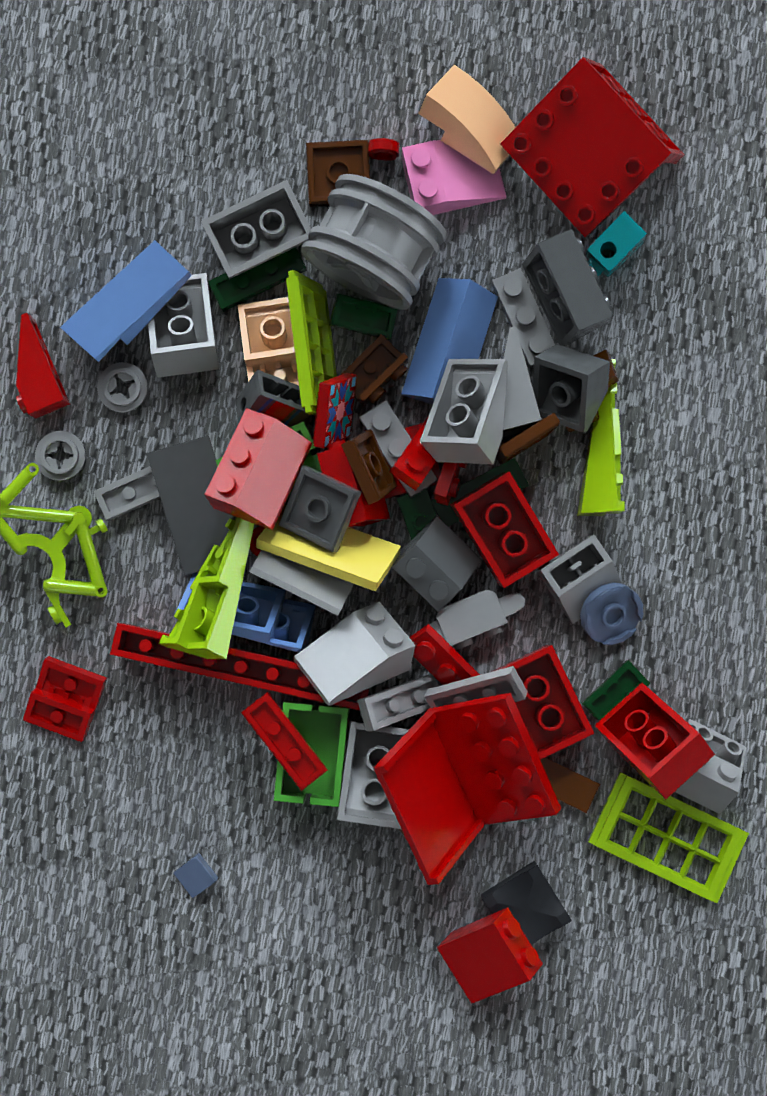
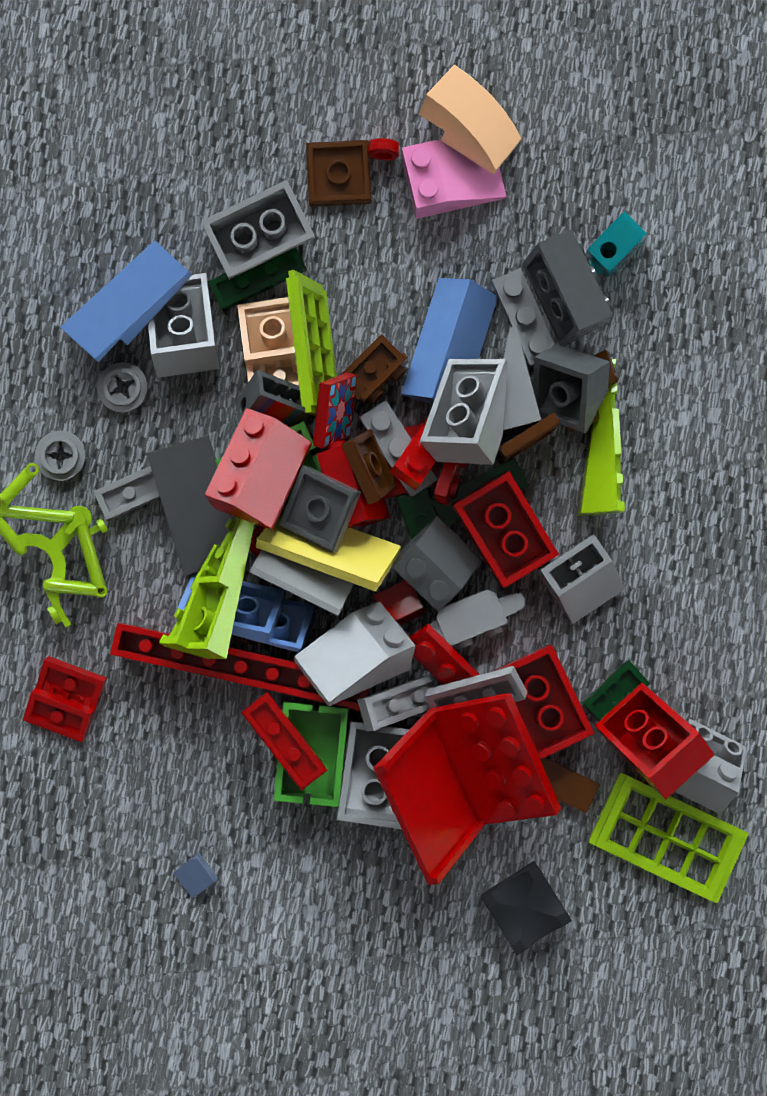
red slope [16,313,70,419] -> none
light grey wheel [301,174,447,310] -> none
dark green plate [329,293,398,340] -> none
red brick [437,907,543,1004] -> none
red bracket [500,57,685,238] -> none
sand blue tile [580,582,643,645] -> none
none -> red piece [373,580,425,626]

